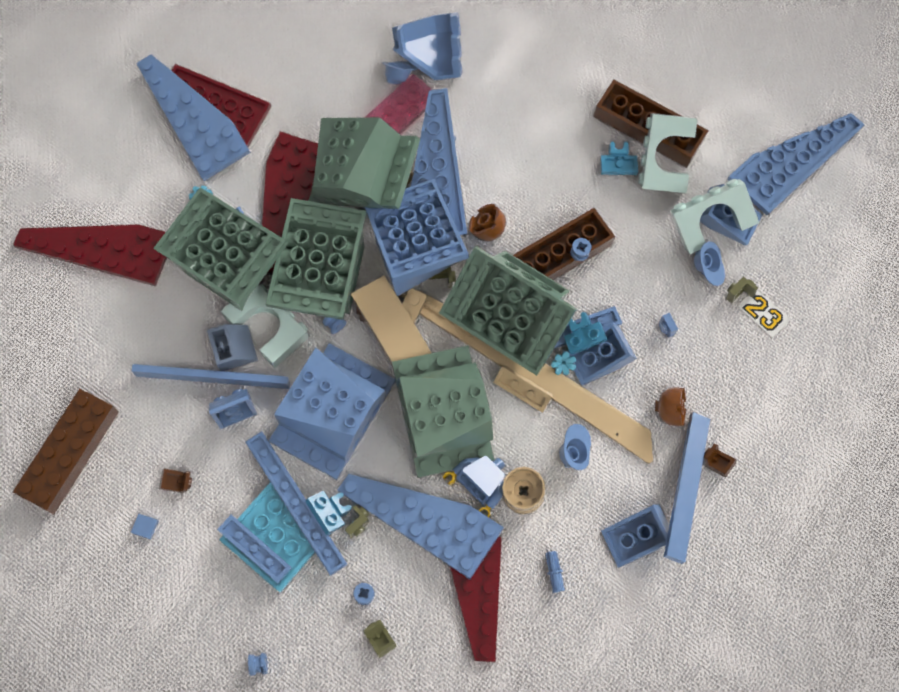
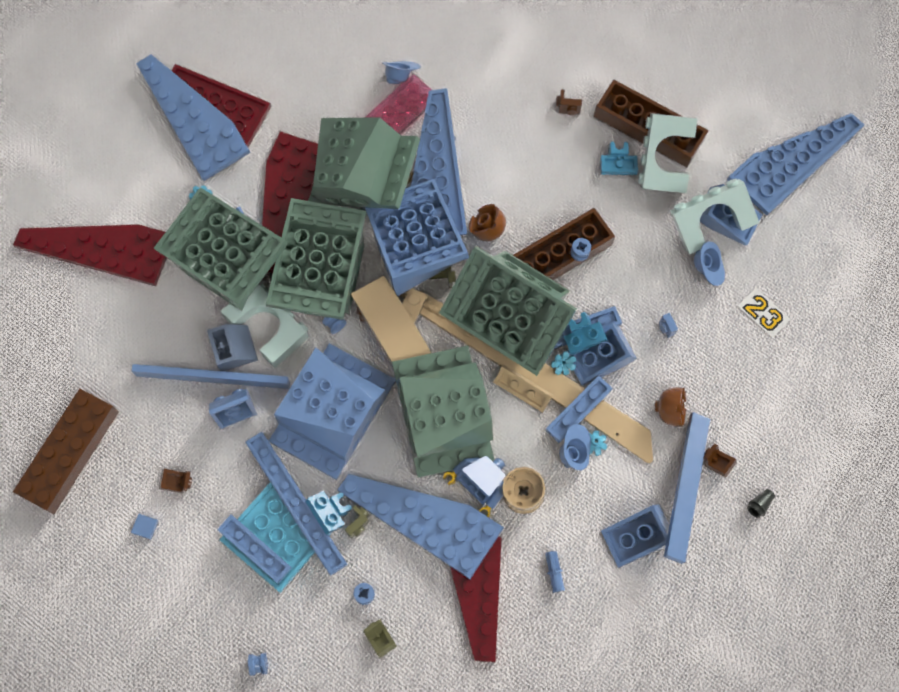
medium blue panel [392,12,462,80] -> none
olive bracket [726,276,758,303] -> none
none -> medium blue plate [545,376,613,443]
none -> reddish brown bracket [556,89,582,116]
none -> medium azure plant [589,430,607,456]
none -> pearl dark grey cone [747,489,775,518]

